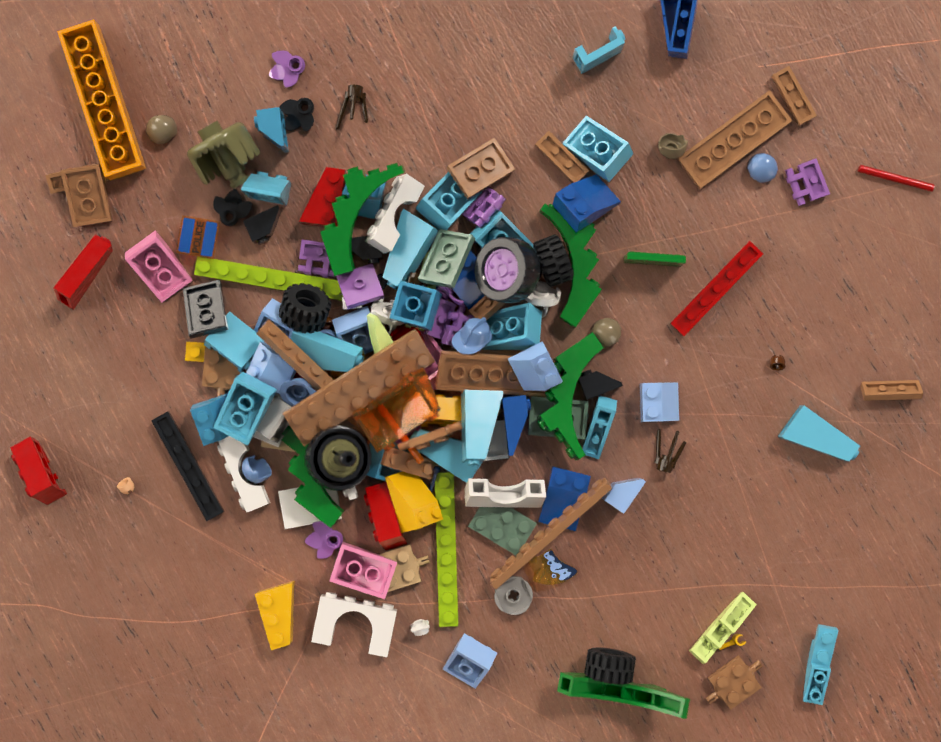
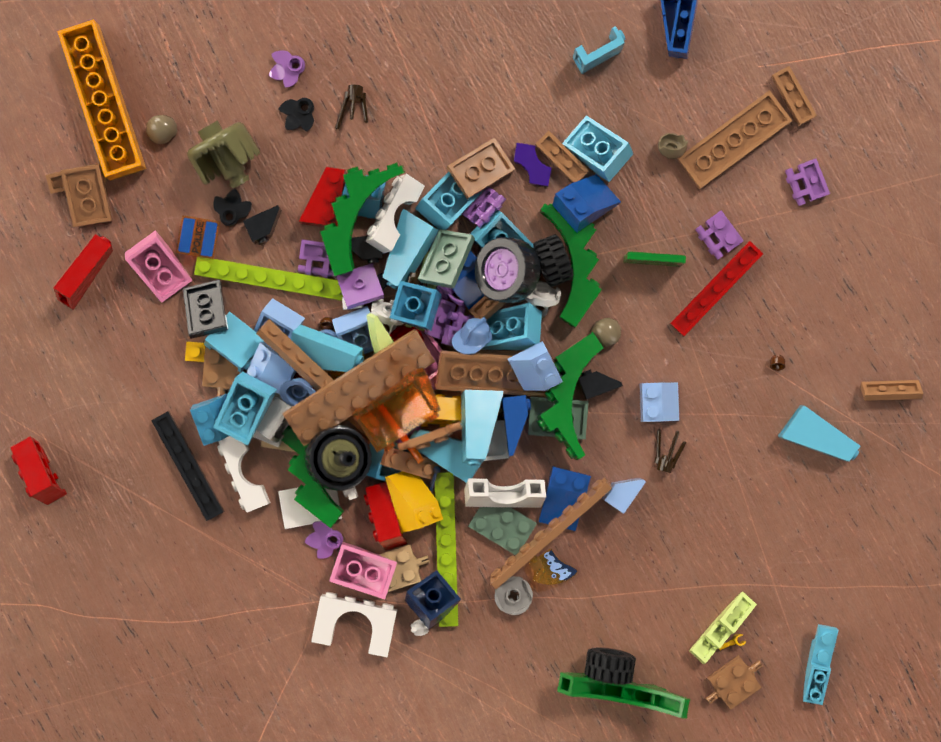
light nougat hinge [117,477,134,494] -> none
medium azure slope [241,171,291,205] -> none
medium blue hair [242,455,272,483] -> none
dark azure slope [254,107,289,153] -> none
yellow wedge [255,581,295,650] -> none
black tyre [279,283,331,333] -> none
light blue slope [443,633,497,689] -> none
medium azure slope [582,395,617,459] -> none
medium blue hair [747,153,778,183] -> none
red bar [858,165,935,192] -> none
none -> dark blue slope [405,570,461,629]
none -> dark purple tile [514,143,551,187]
none -> medium lavender plate [695,211,744,260]

